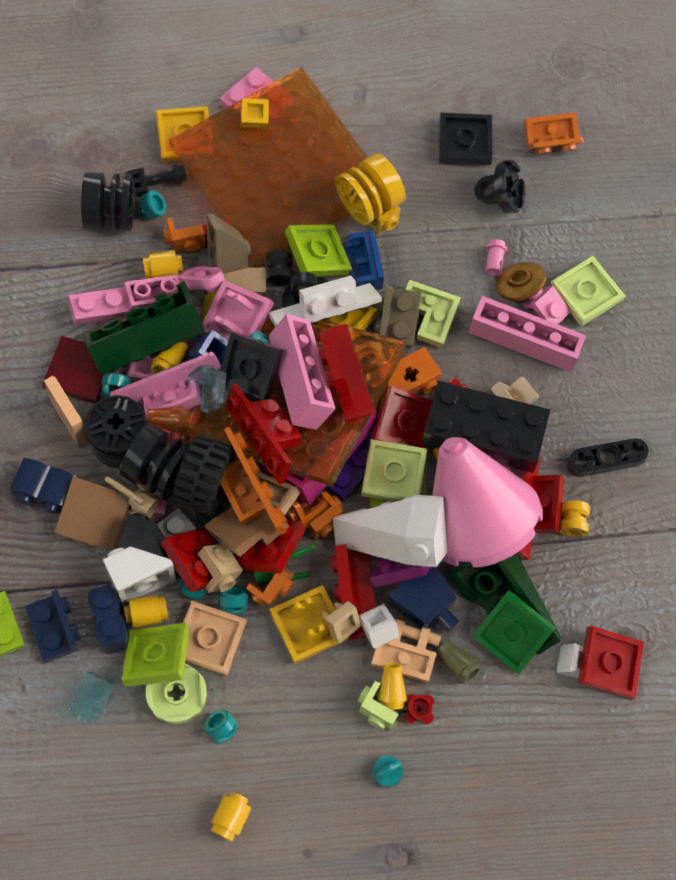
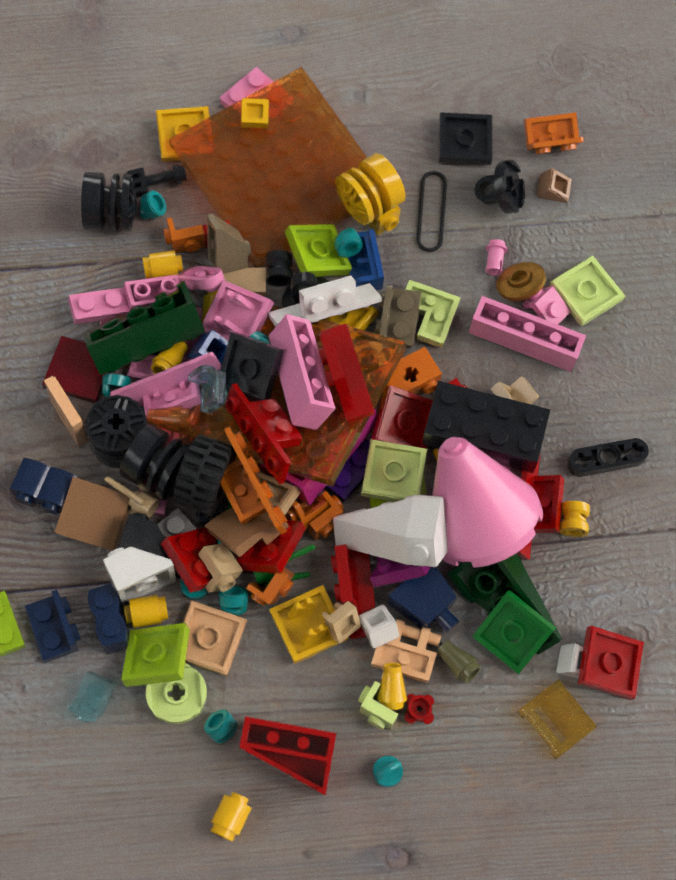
none -> red wedge [239,716,337,796]
none -> teal tile [334,227,363,257]
none -> black piece [416,171,447,252]
none -> clear yellow plate [517,679,597,760]
none -> medium nougat slope [536,168,572,203]

